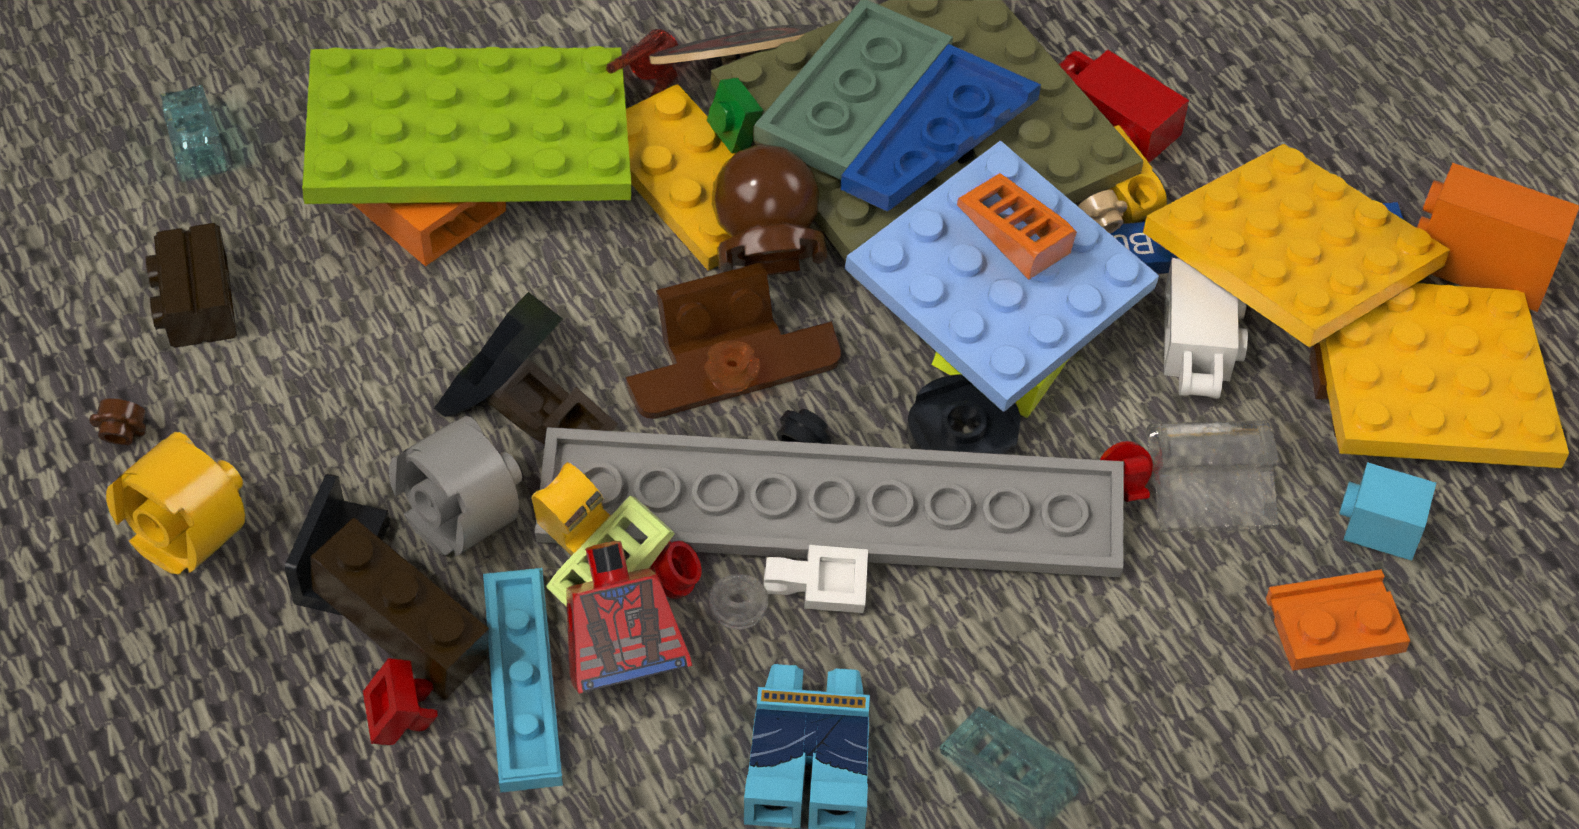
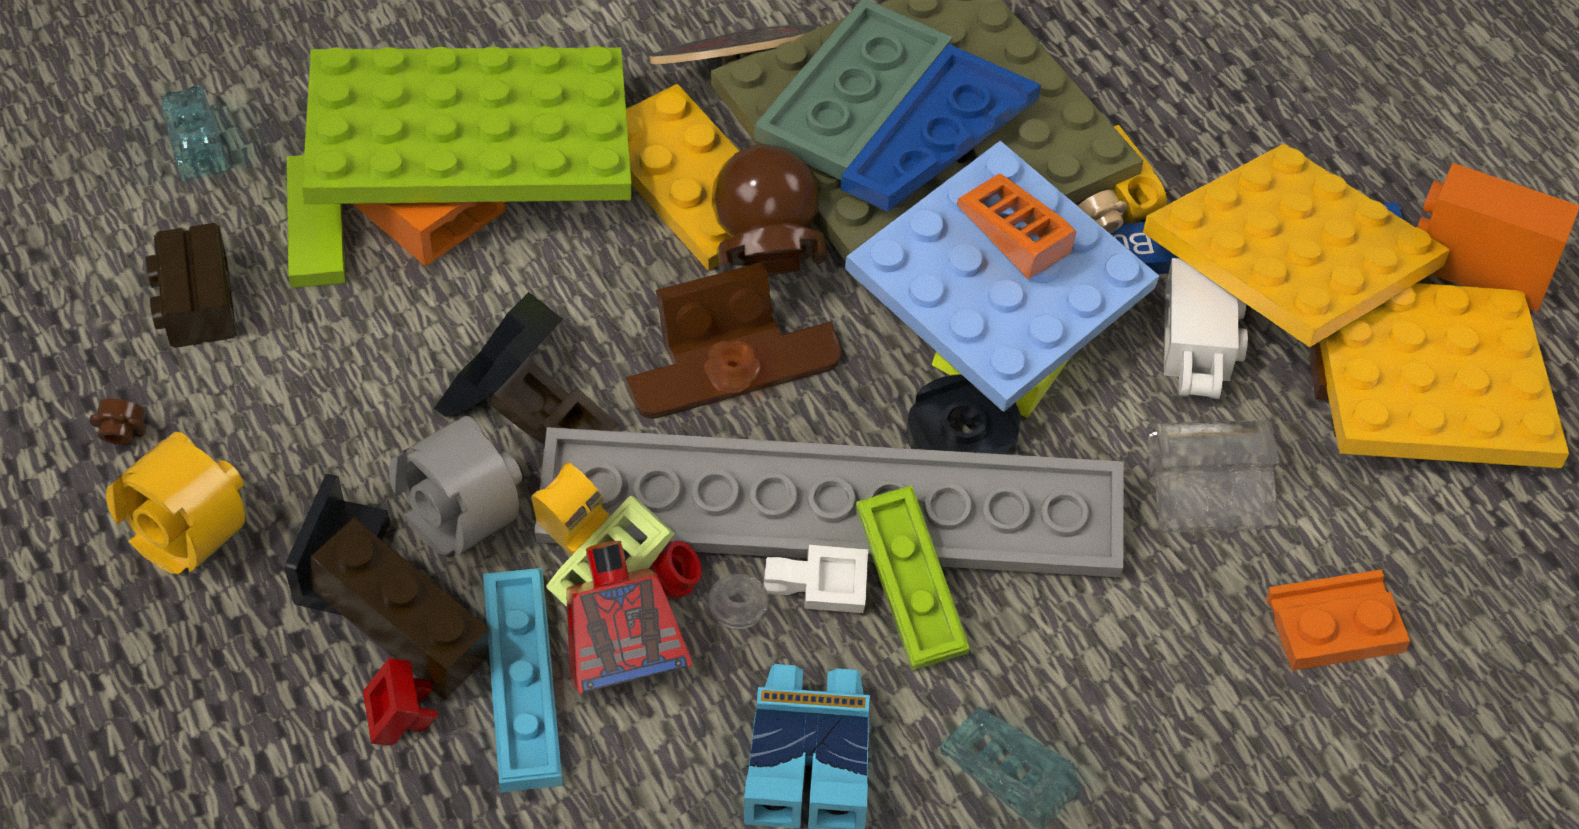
clear red plant [606,29,678,97] -> none
green plate [706,78,764,153] -> none
black plate [776,409,831,444] -> none
red brick [1059,50,1189,163] -> none
red plate [1100,441,1153,502] -> none
medium azure brick [1339,462,1436,561] -> none
none -> lime tile [286,155,346,288]
none -> lime tile [855,485,970,671]

